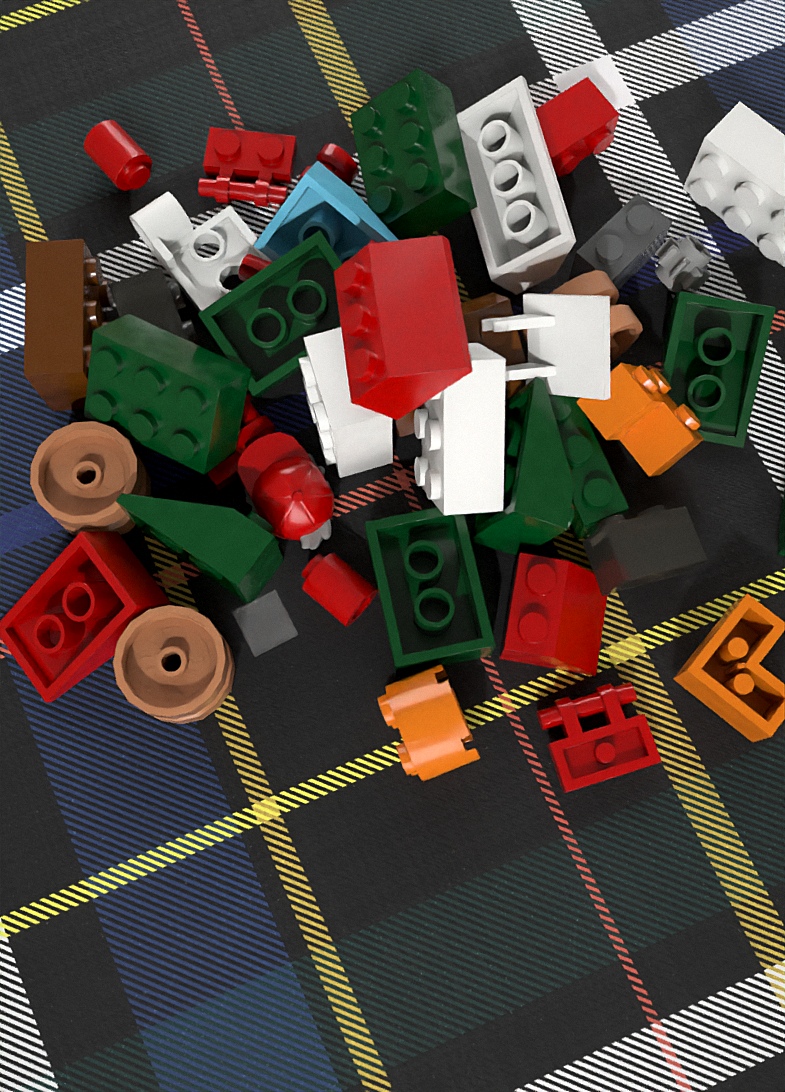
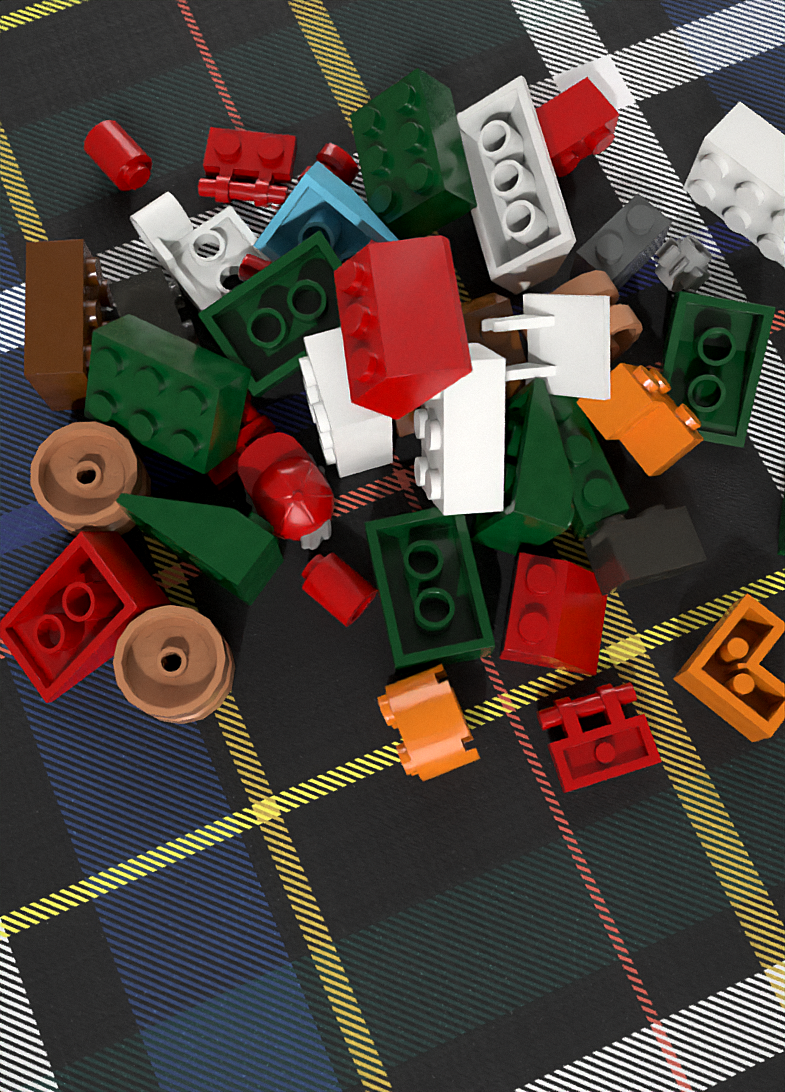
clear tile [232,590,298,657] -> none

